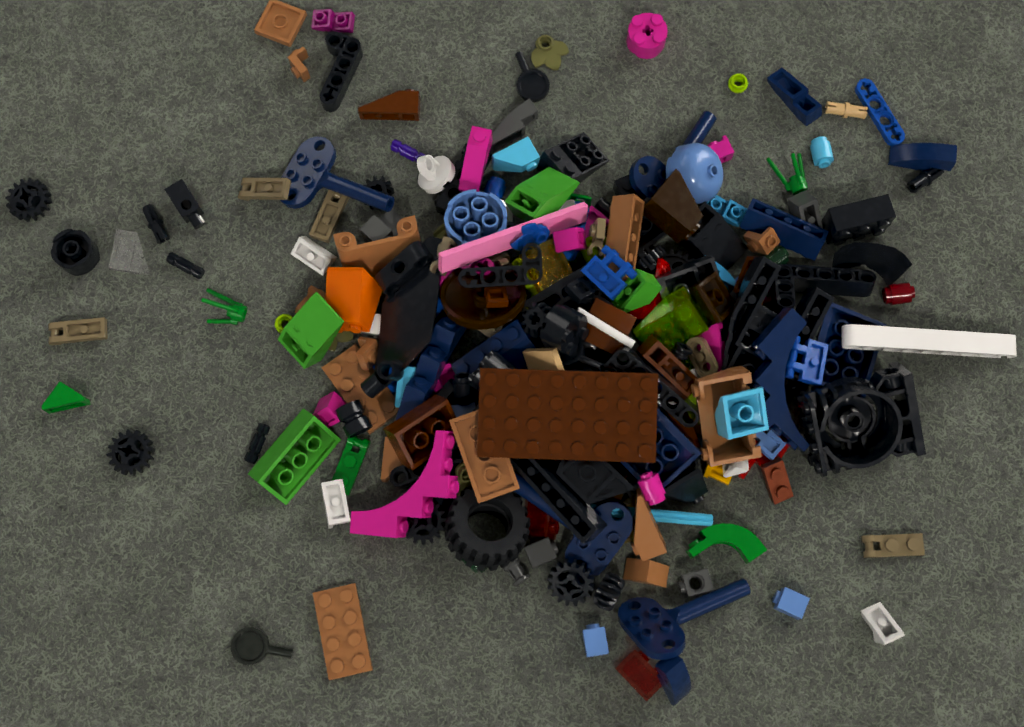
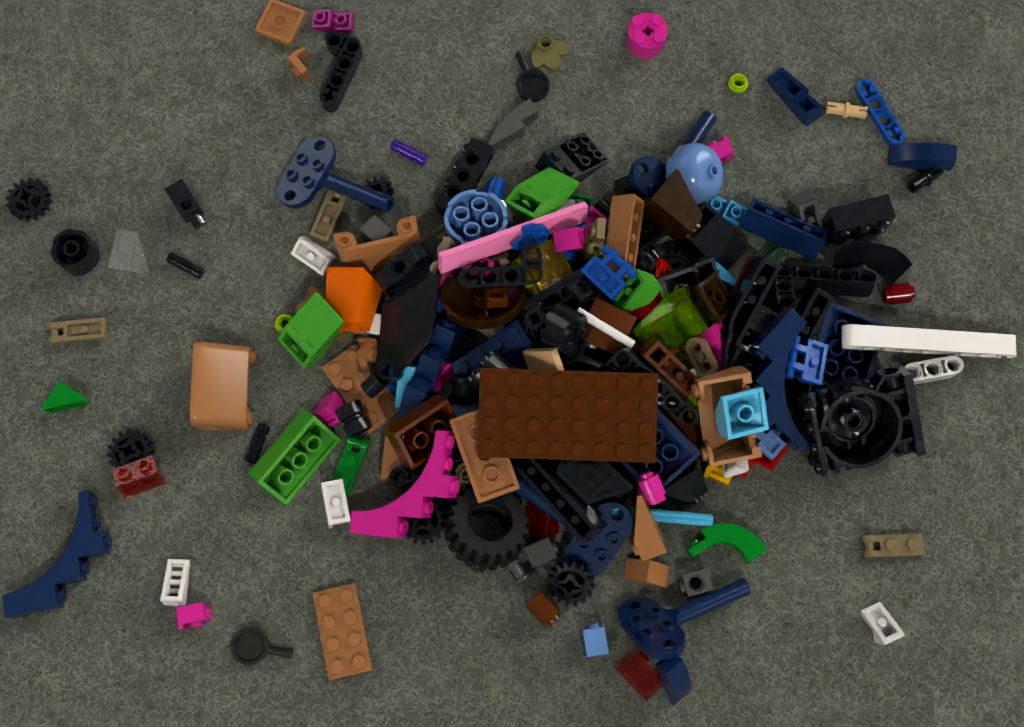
black axle [143,204,170,244] -> none
green plant [201,289,247,325] -> none
dark tan plate [238,178,291,201] -> none
reddish brown slope [358,89,420,121] -> none
white tile [417,155,455,194] -> none
dark pink slope [458,126,493,192] -> none
medium azure slope [491,137,540,173] -> none
black gear [593,572,625,611] -> none
black bush [671,341,693,361] -> none
medium nougat bracket [743,227,780,255] -> none
copper plate [760,457,794,505] -> none
green plant [766,153,808,195] -> none
medium blue brick [772,587,810,620] -> none
medium azure brick [810,136,834,168] -> none
none -> dark blue arch [2,490,112,618]
none -> clear red bracket [112,455,166,498]
none -> white slope [160,559,190,606]
none -> dark pink brick [176,602,212,630]
none -> medium nougat windscreen [190,342,256,431]
none -> reddish brown brick [526,591,560,627]
none -> white beam [905,356,964,385]

